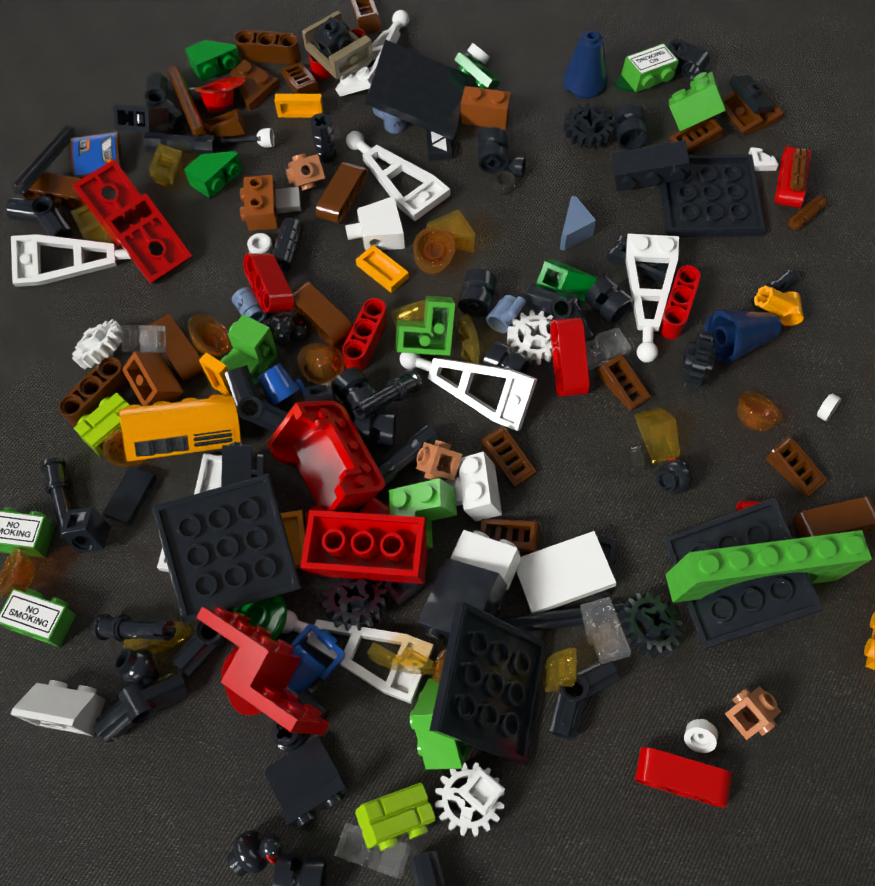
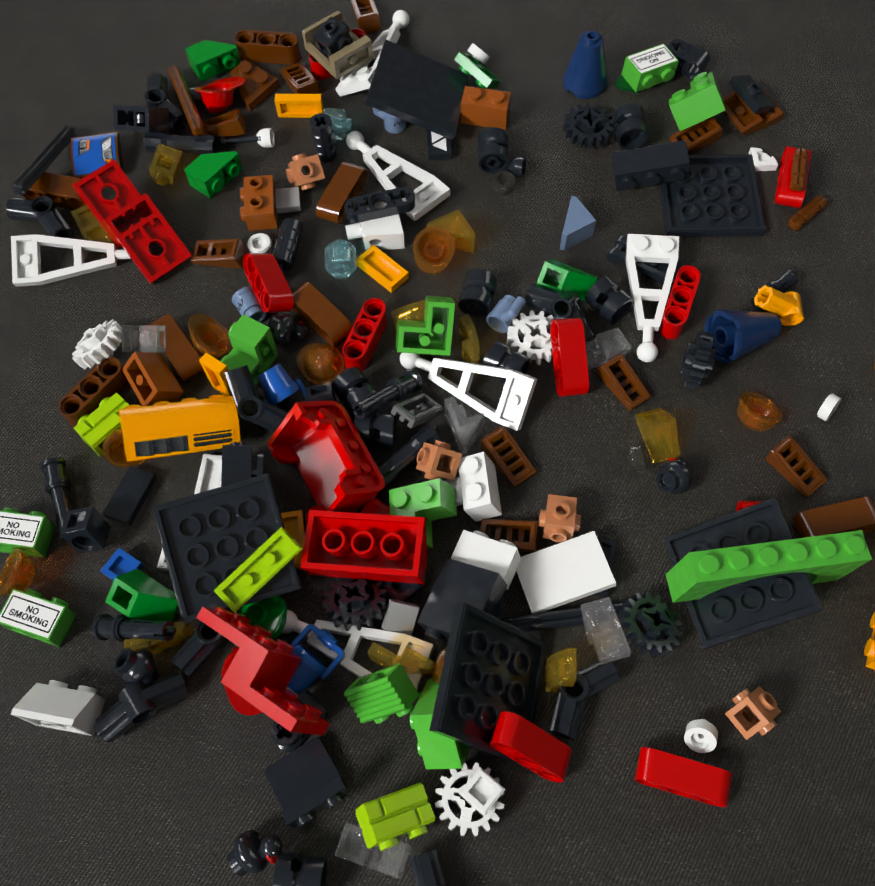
none -> blue plate [100,548,144,581]
none -> green slope [105,569,179,622]
none -> reddish brown slope [191,238,248,269]
none -> lime tile [214,527,303,613]
none -> clear light blue head [319,108,352,140]
none -> clear light blue head [324,239,357,279]
none -> black beam [344,187,416,223]
none -> bright green brick [344,663,419,724]
none -> light grey tile [381,599,419,636]
none -> dark grey tile [391,393,443,429]
none -> clear slope [444,396,484,457]
none -> red beam [490,711,572,783]
none -> nougat brick [538,494,581,542]

